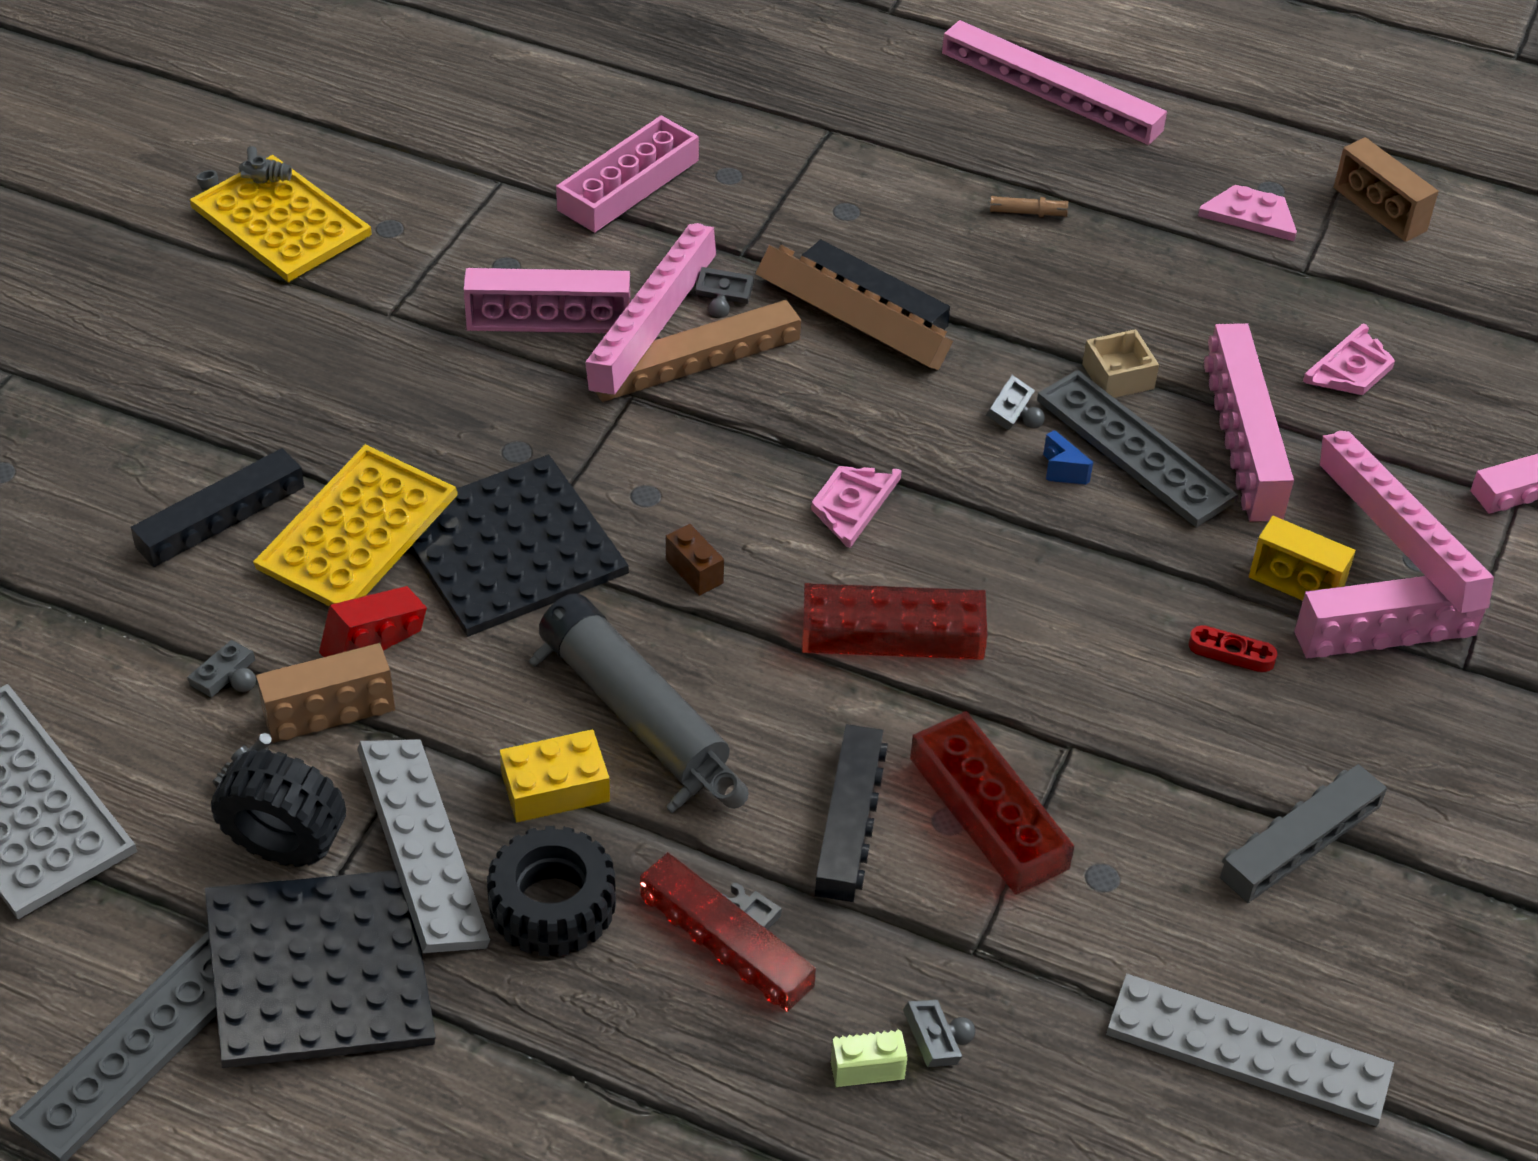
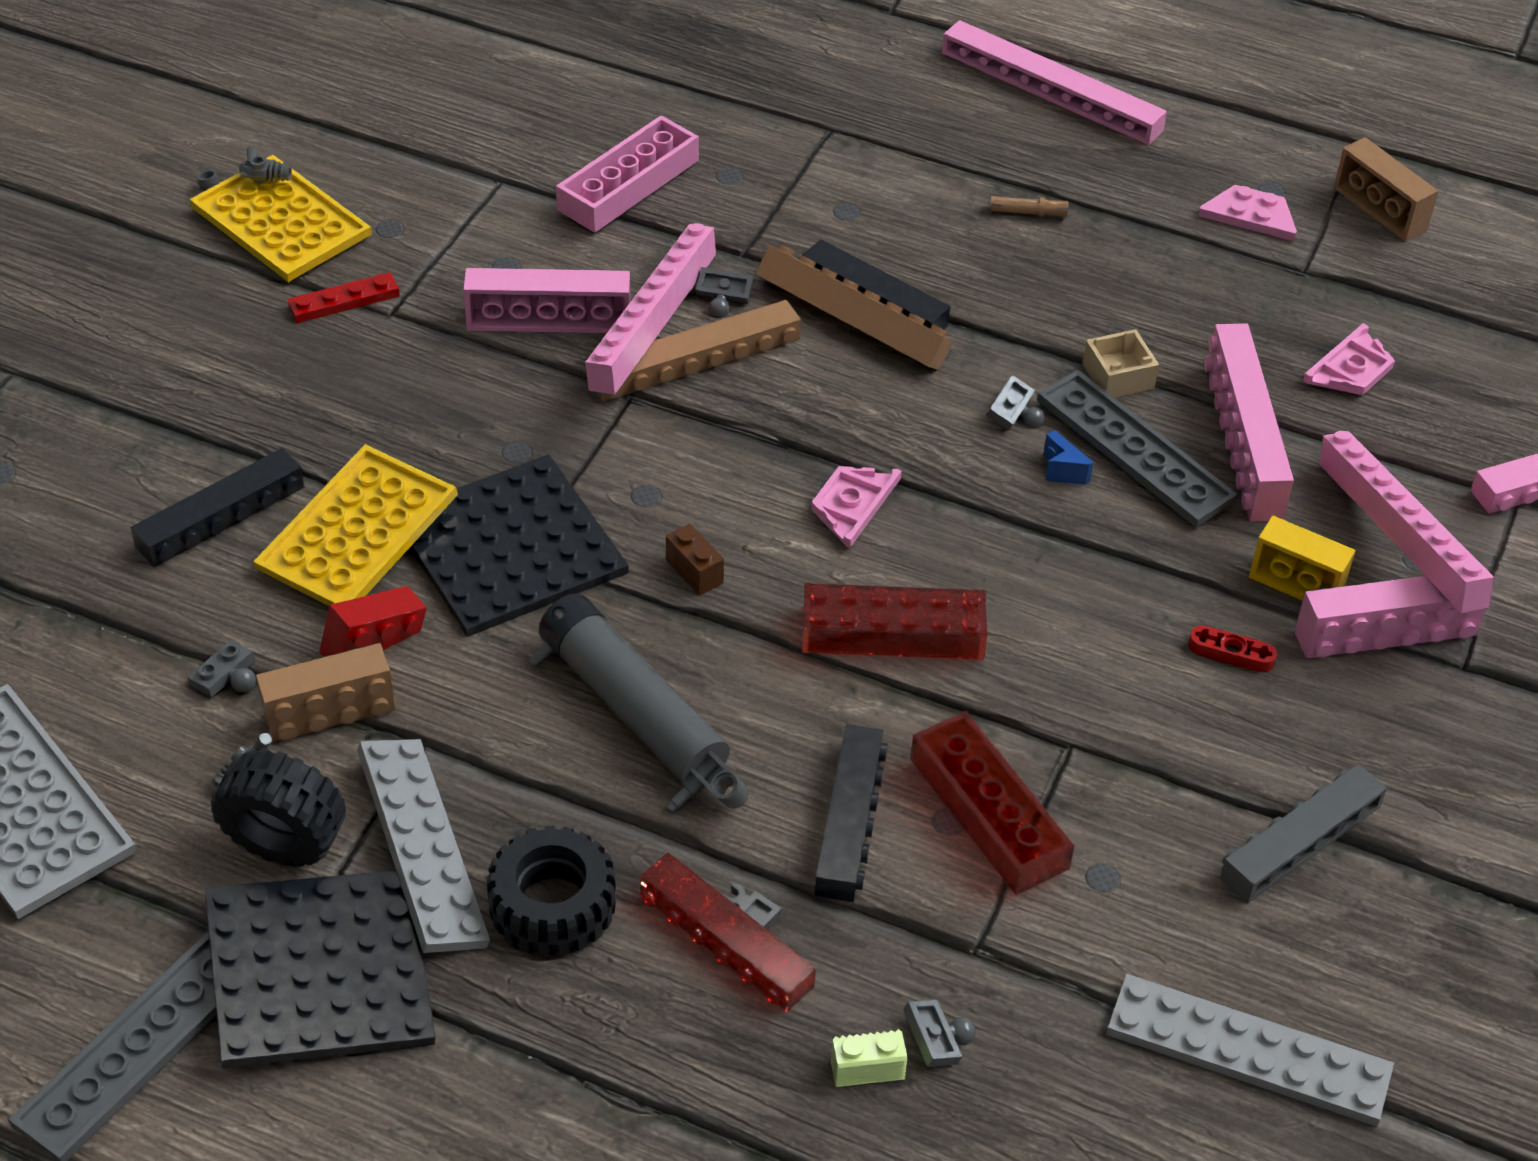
yellow brick [500,729,610,823] -> none
none -> red plate [287,272,400,324]

